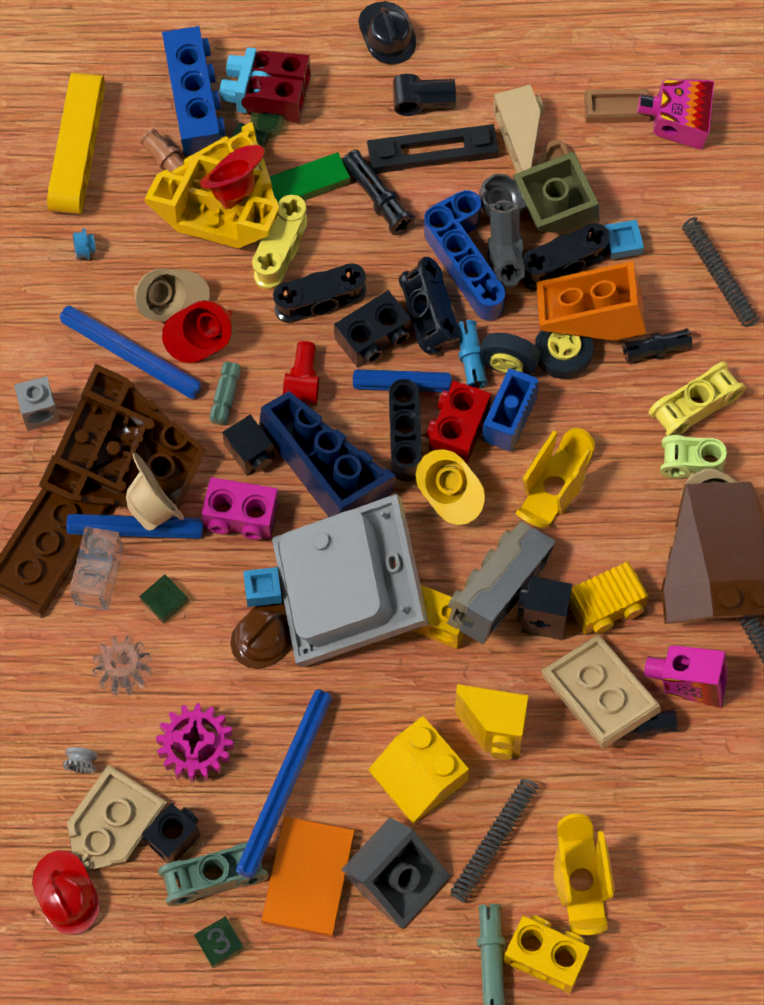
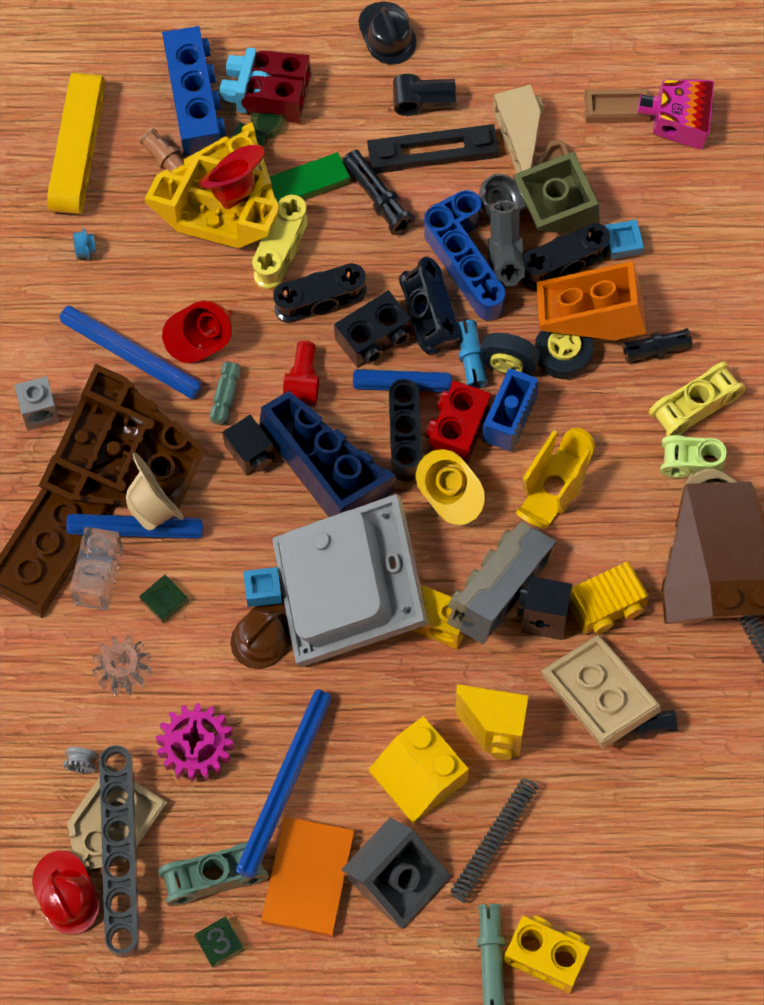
tan piece [134,269,210,321] -> none
black brick [142,803,201,864] -> none
dark pink brick [202,477,279,540] -> none
yellow piece [553,813,614,935] -> none
dark pink torso [644,645,729,708] -> none
dark grey piece [682,217,760,327] -> none
none -> dark grey beam [99,745,140,958]

